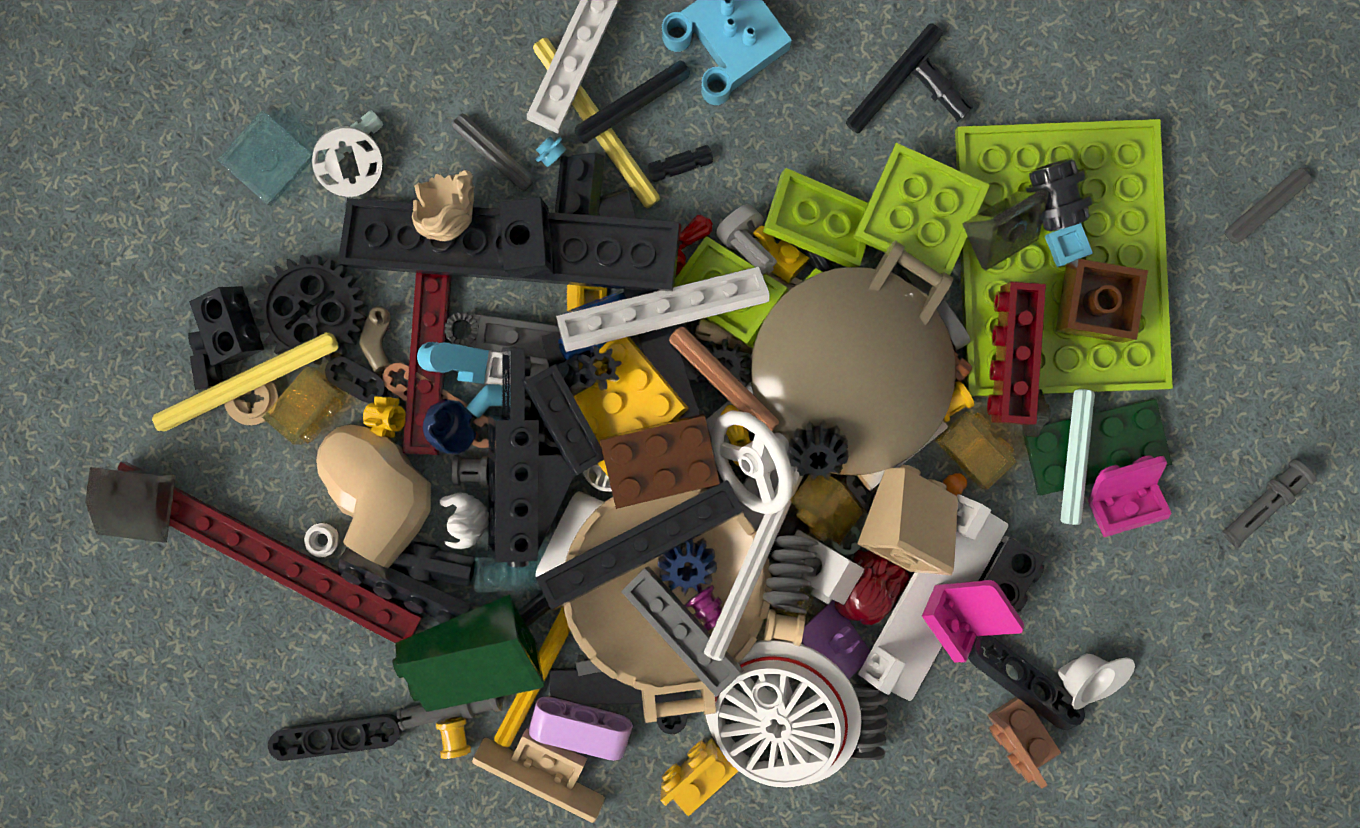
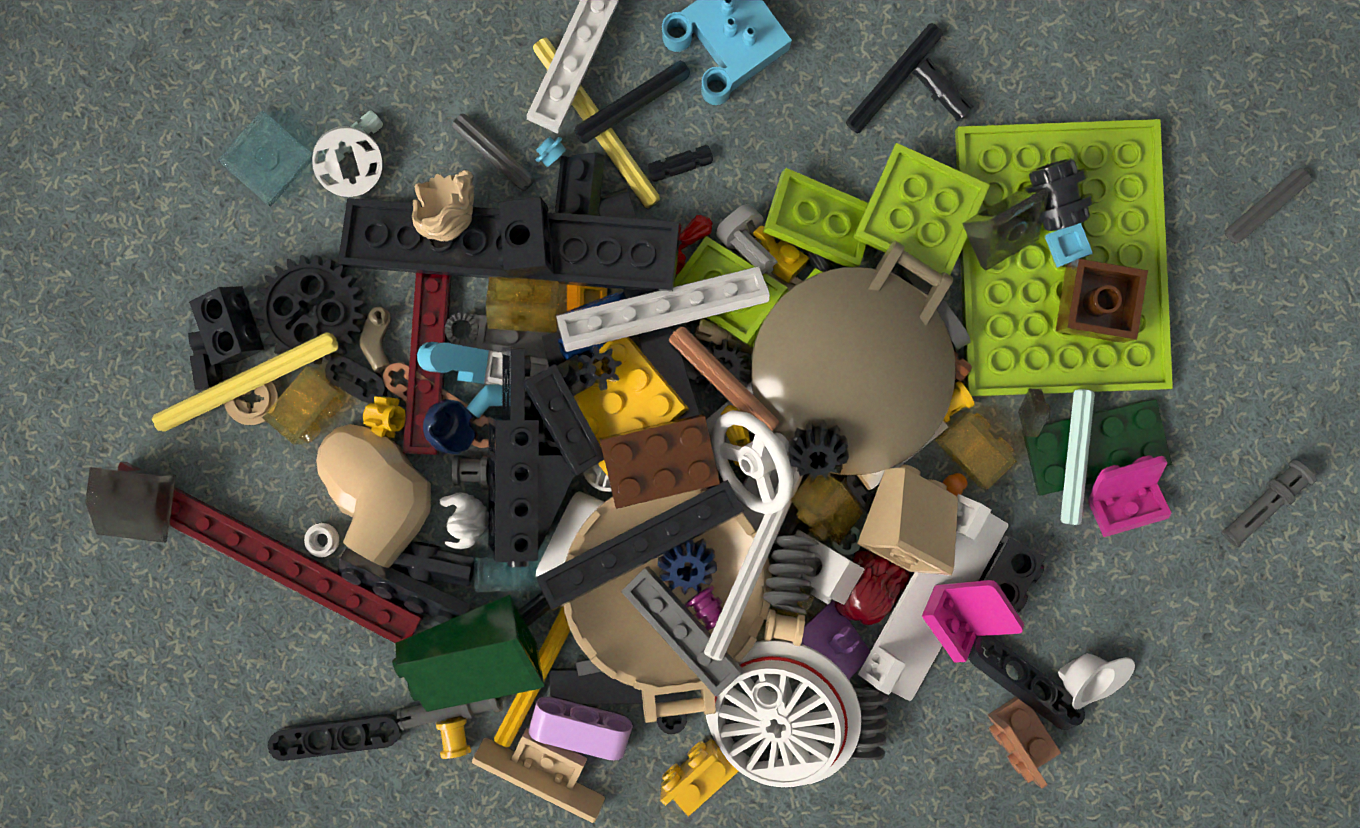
dark red brick [987,282,1046,425] -> none
none -> clear yellow brick [486,277,559,333]

